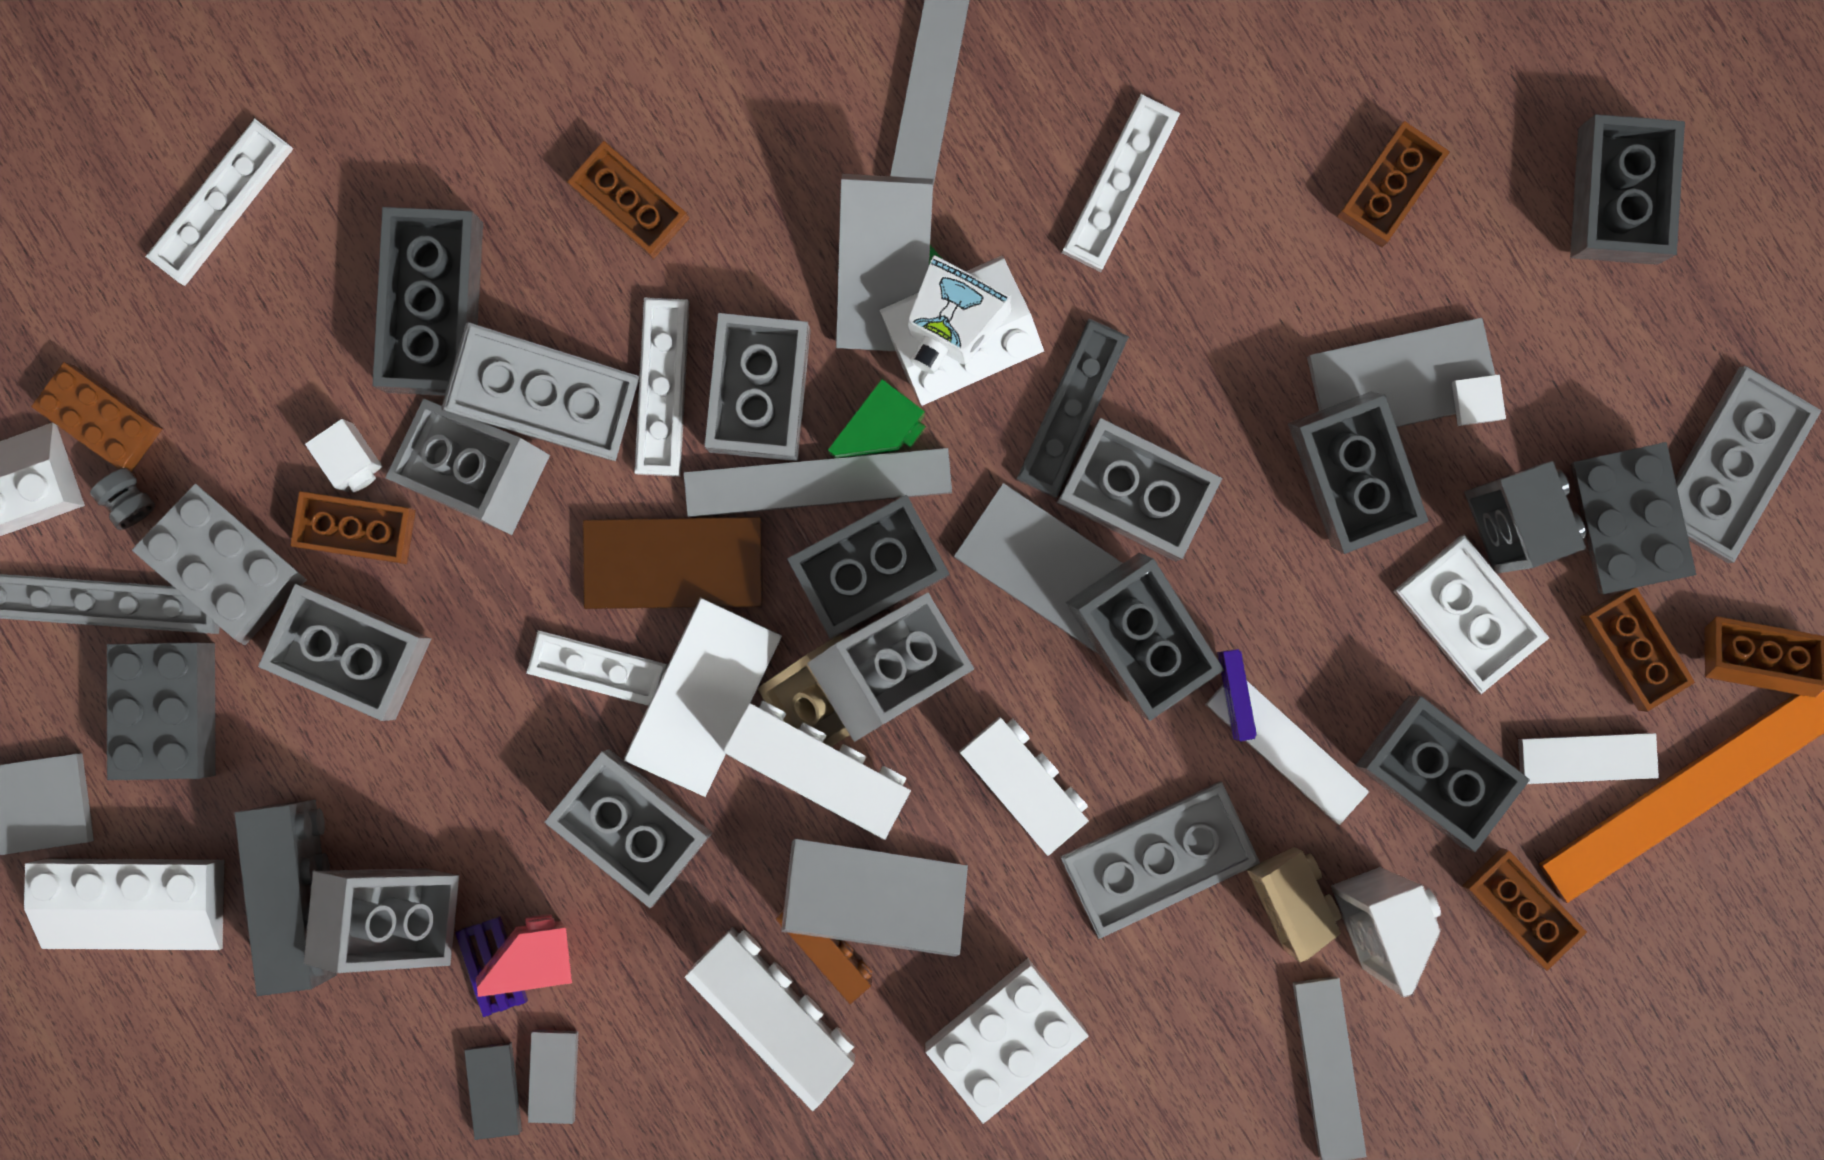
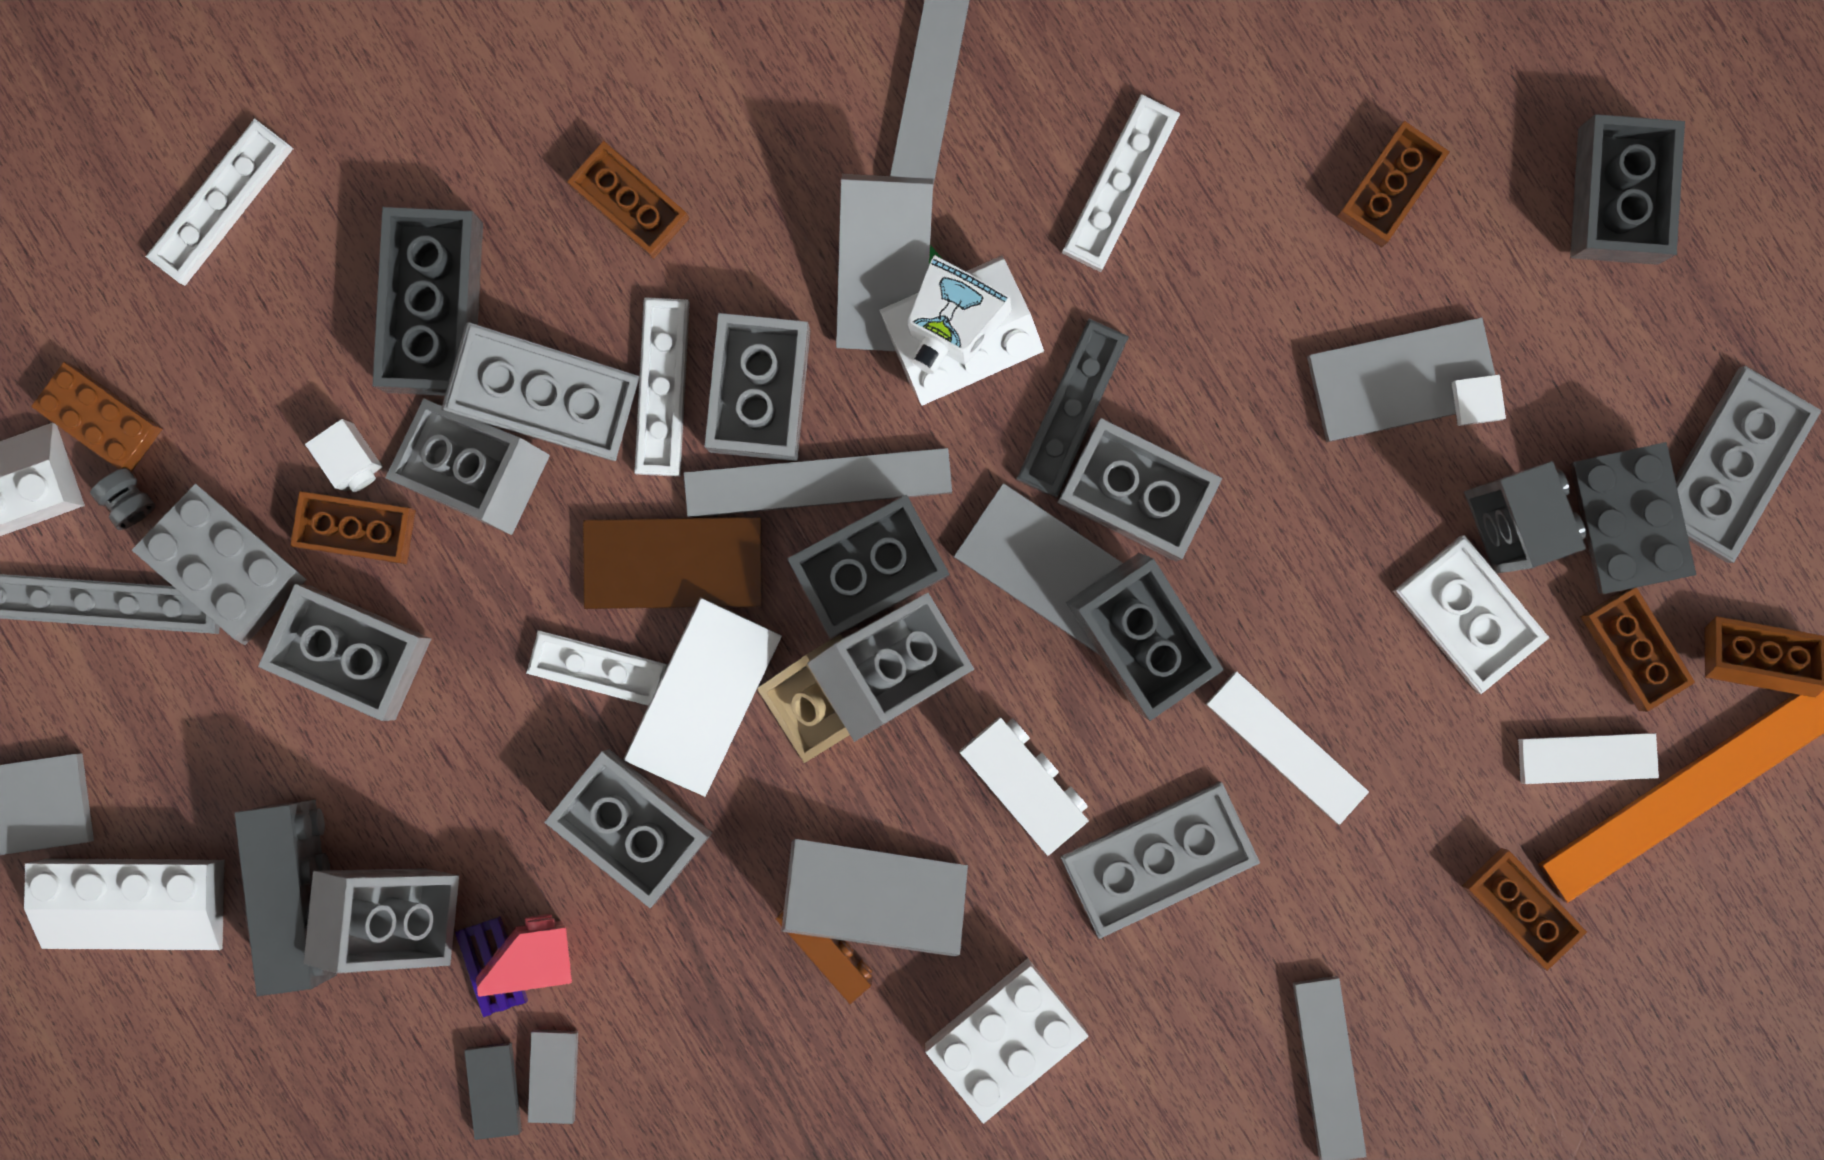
dark grey brick [107,643,216,780] -> none
white slope [685,927,855,1111] -> none
white slope [723,701,911,839] -> none
green slope [828,379,926,458] -> none
dark purple tile [1217,649,1257,741] -> none
tan slope [1247,847,1341,963] -> none
dark grey brick [1288,391,1429,554] -> none
white slope [1331,867,1441,997] -> none
dark grey brick [1355,695,1530,852] -> none

